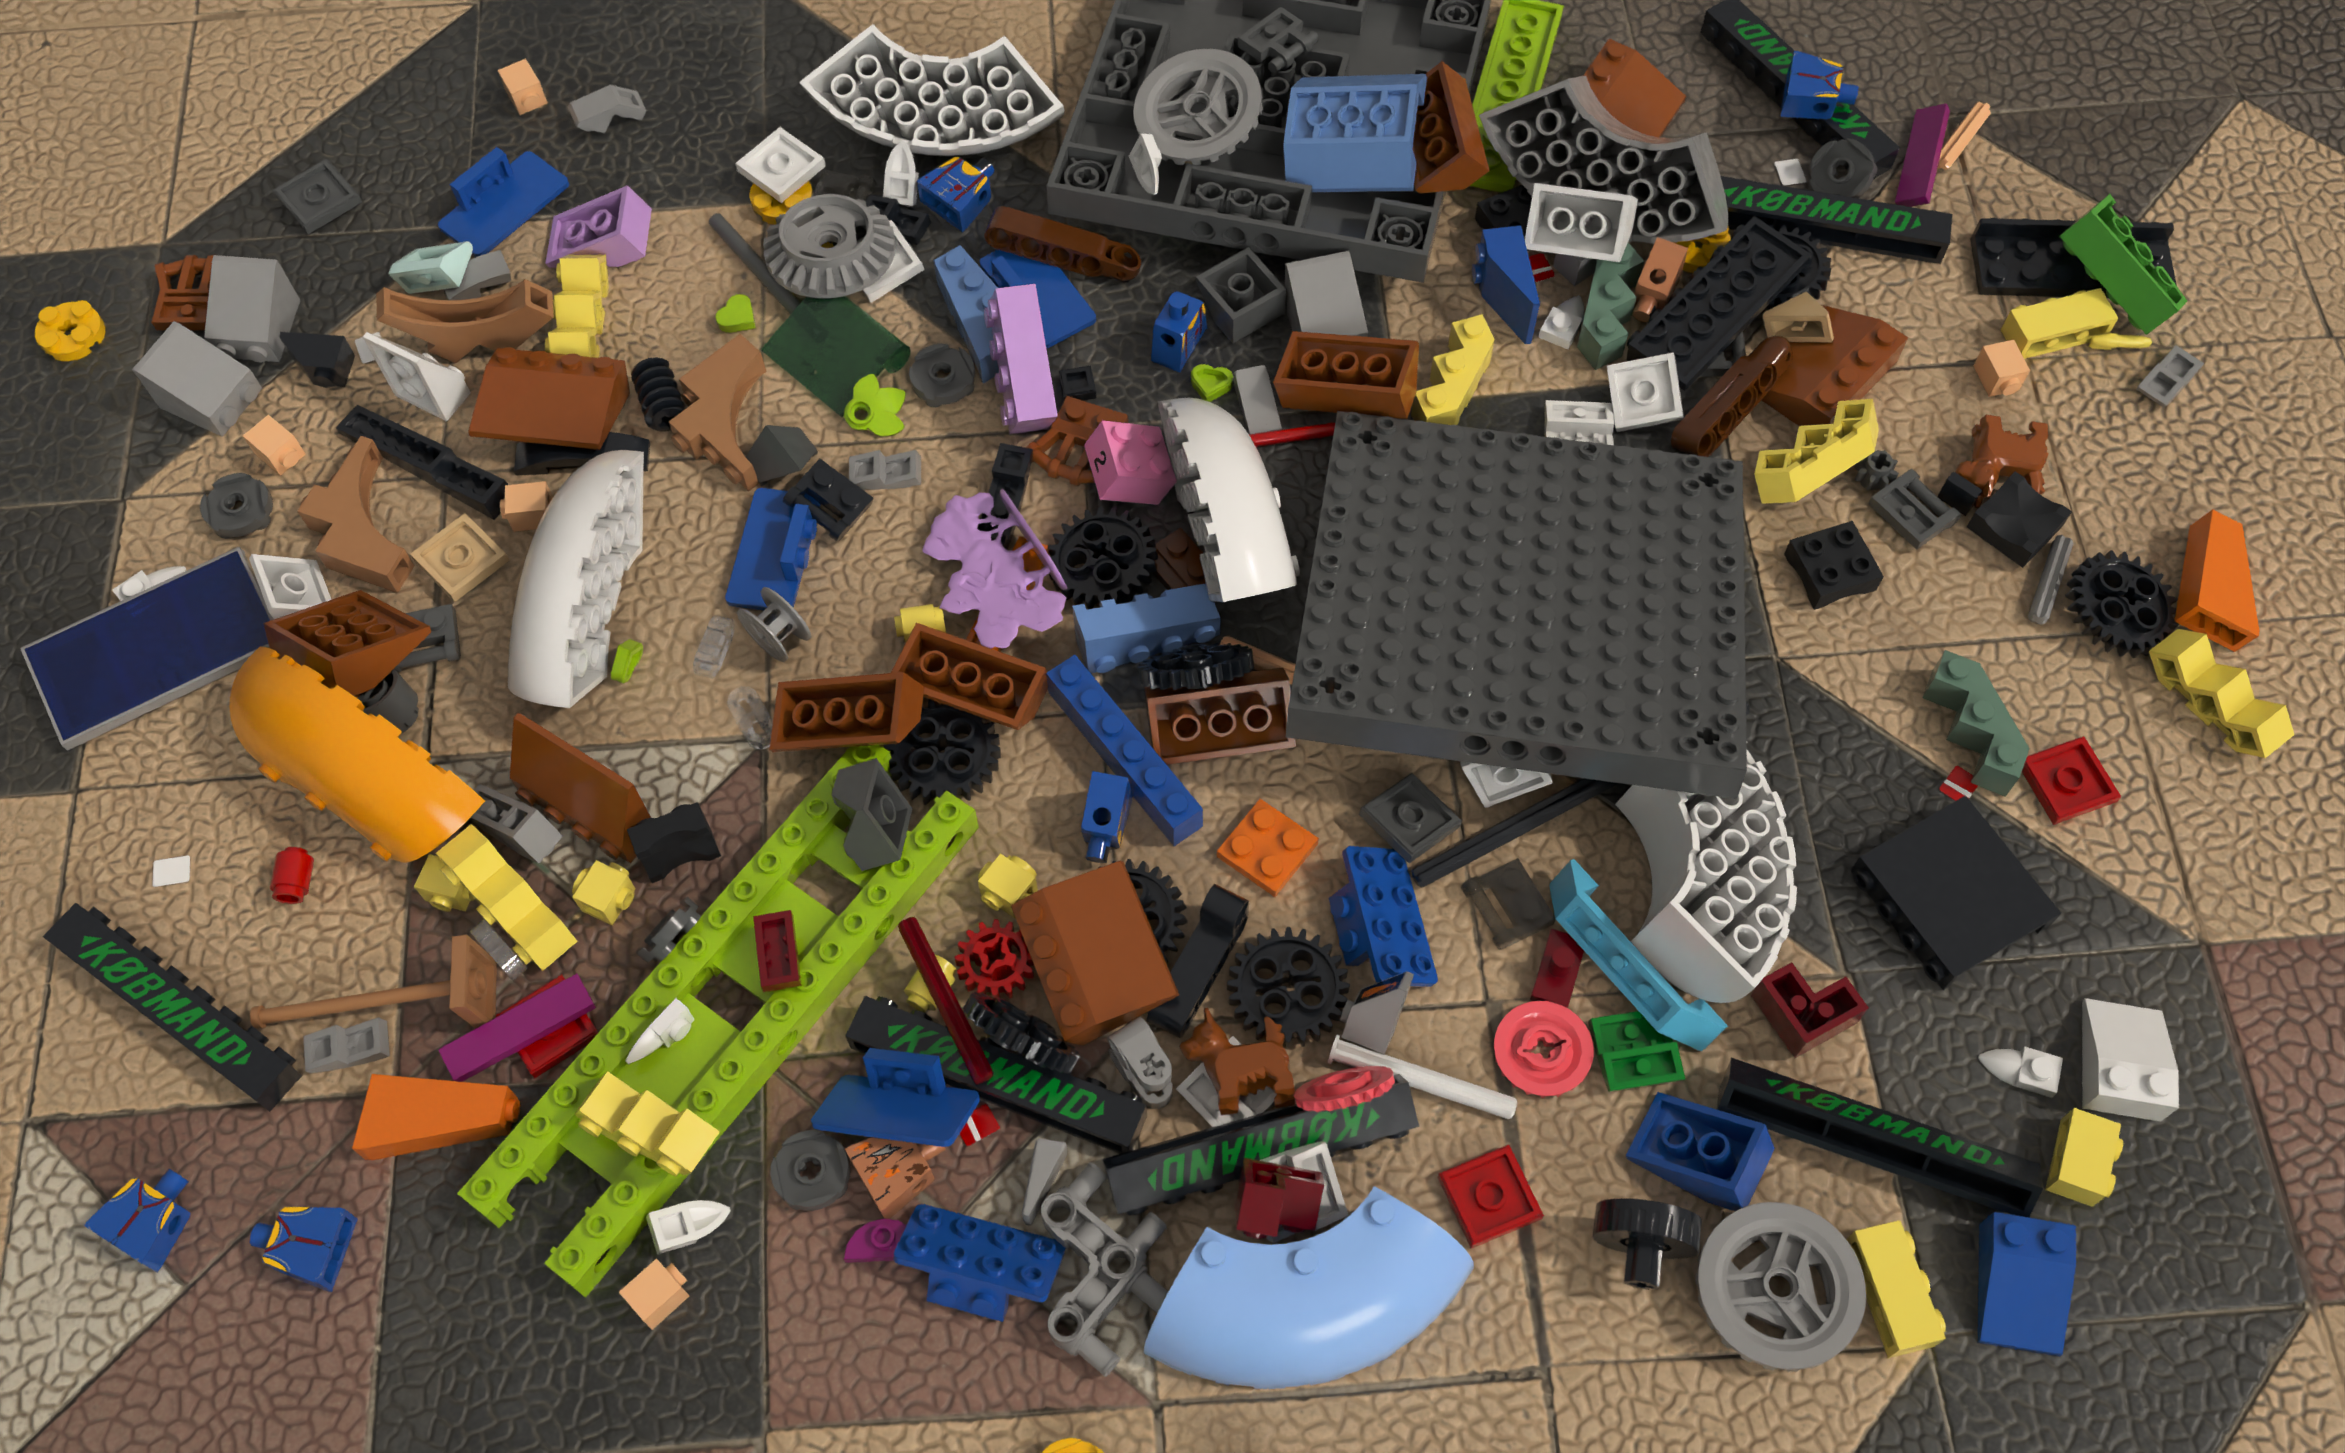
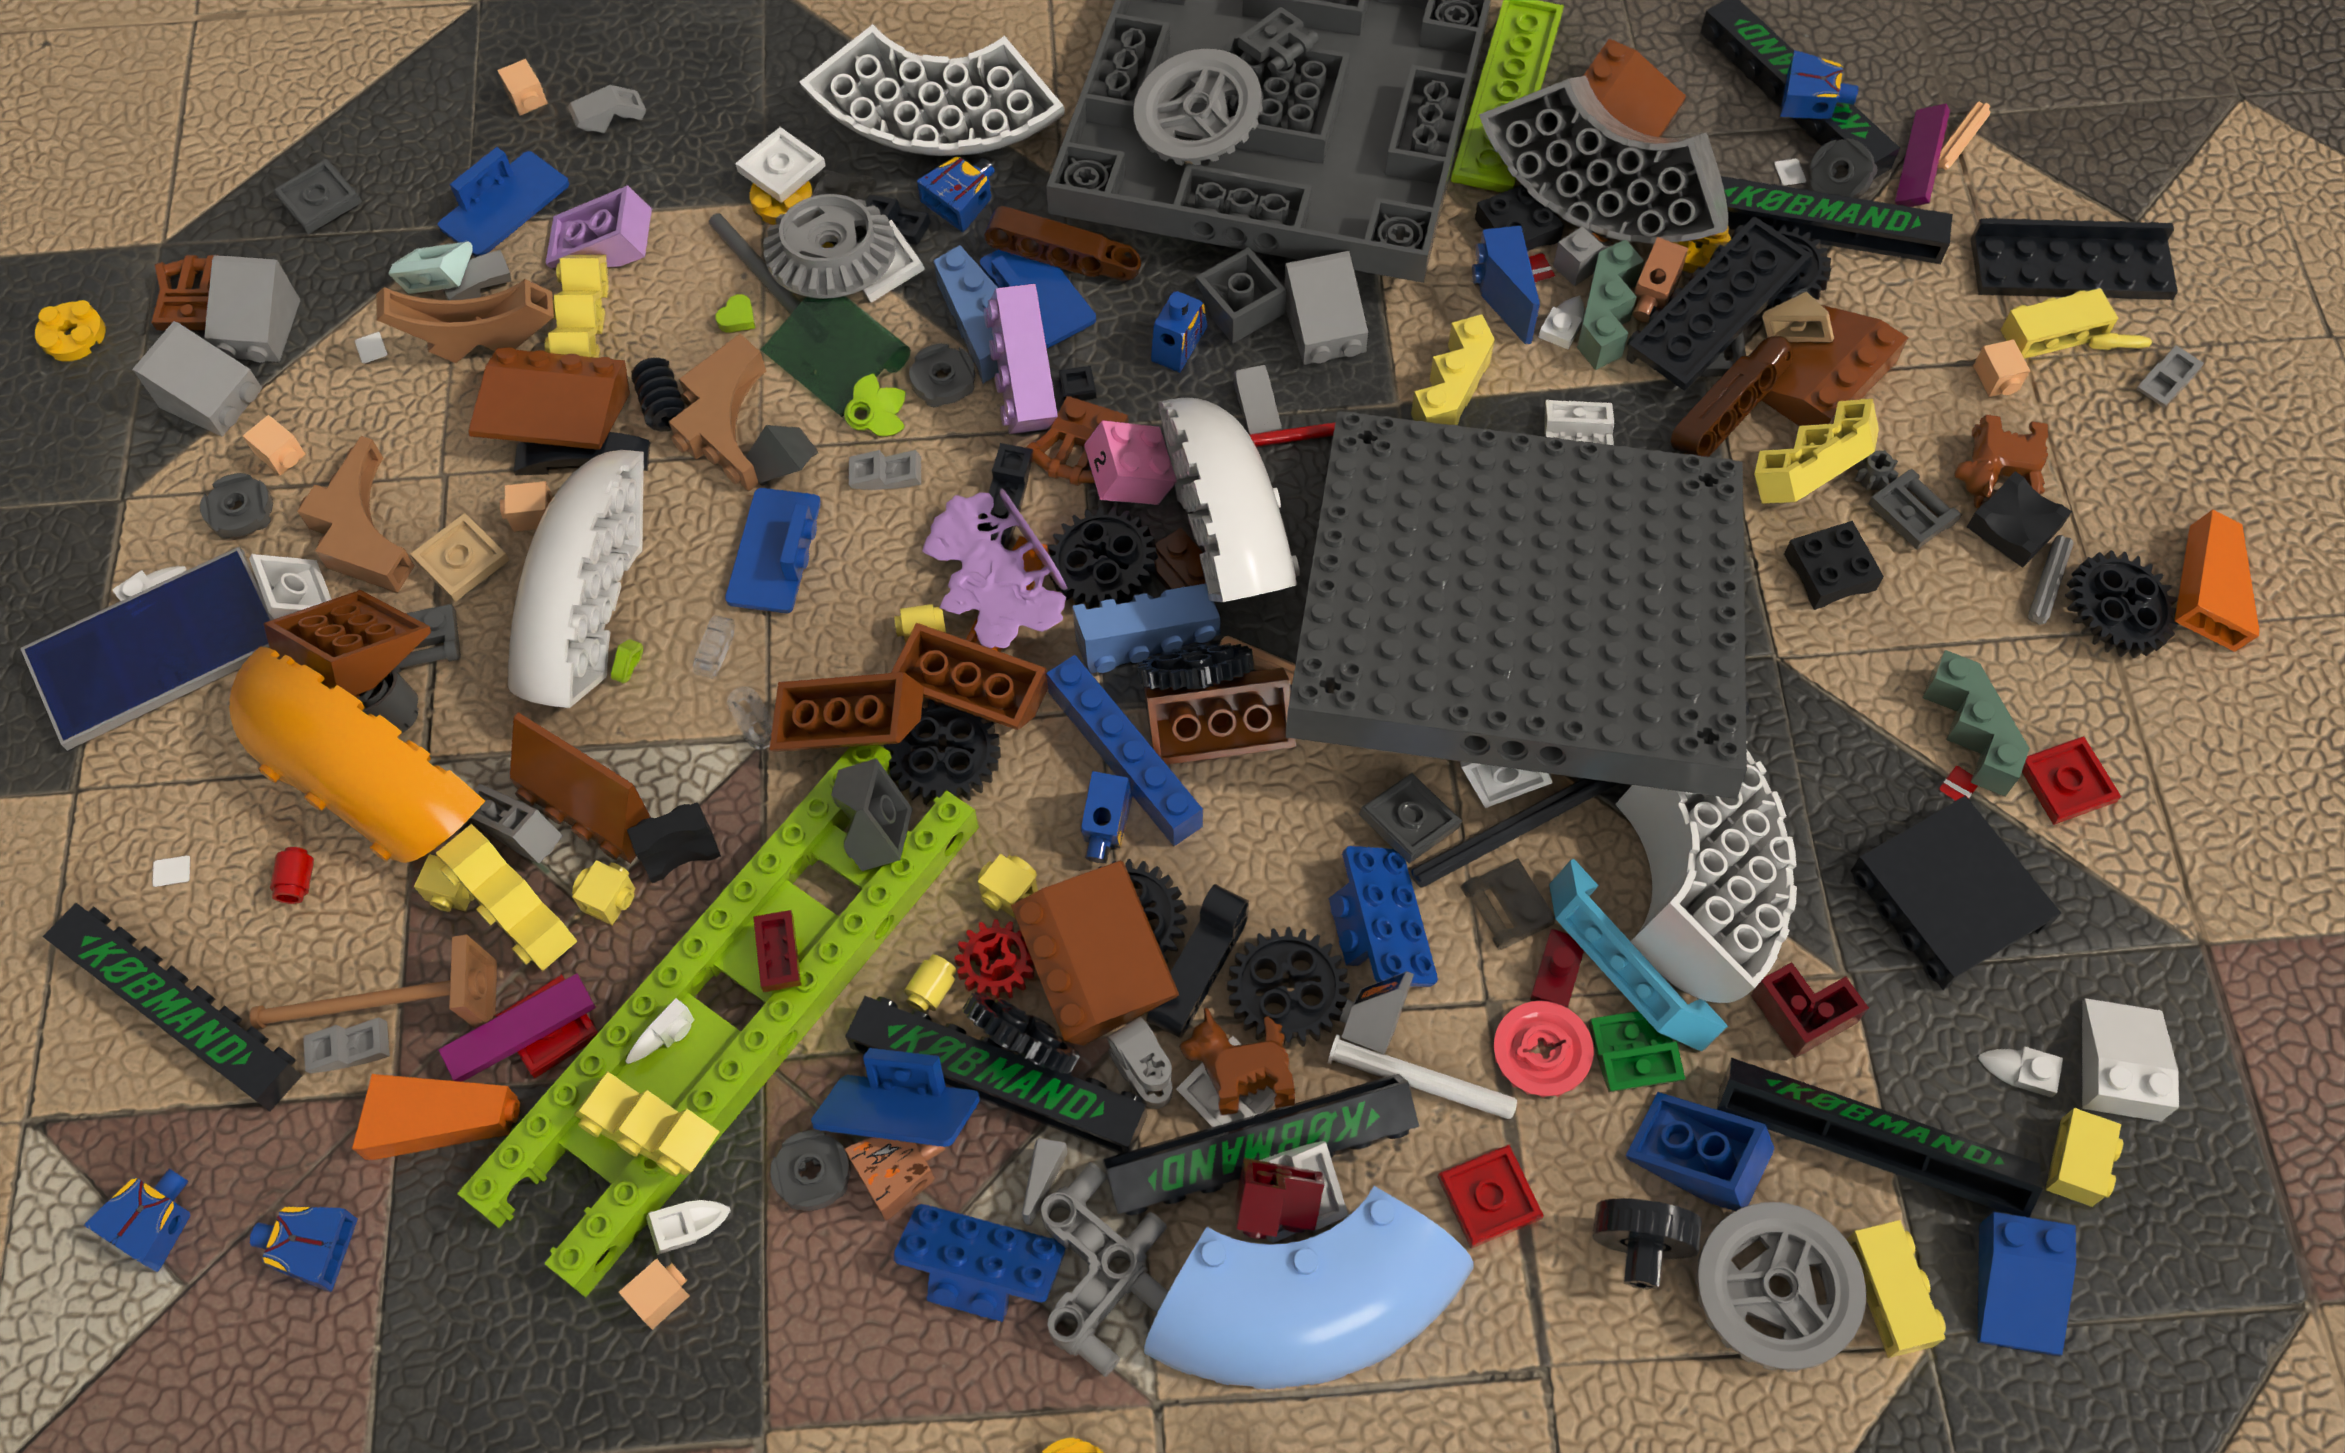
black slope [279,332,355,388] -> none
black slope [336,405,508,520] -> none
white slope [363,332,471,421] -> none
clear beam [469,918,528,981] -> none
dark grey plate [636,896,701,963] -> none
light grey piece [737,587,812,662] -> none
black plate [783,459,874,542] -> none
magenta plate [844,1218,907,1263] -> none
white plate [883,140,919,206] -> none
dark red axle [898,917,993,1084] -> none
red sticker [959,1104,1000,1146] -> none
white plate [1129,133,1162,195] -> none
lime tile [1191,364,1233,402] -> none
orange plate [1217,799,1319,897] -> none
dark orange slope [1273,331,1419,419] -> none
medium blue slope [1283,74,1427,192] -> none
coral gear [1294,1066,1395,1112] -> none
dark orange slope [1412,61,1490,193] -> none
white slope [1525,183,1638,263] -> none
white tile [1607,353,1684,432] -> none
black tile [1937,472,1982,516] -> none
bright green wedge [2060,194,2187,335] -> none
light yellow brick [2149,629,2295,758] -> none

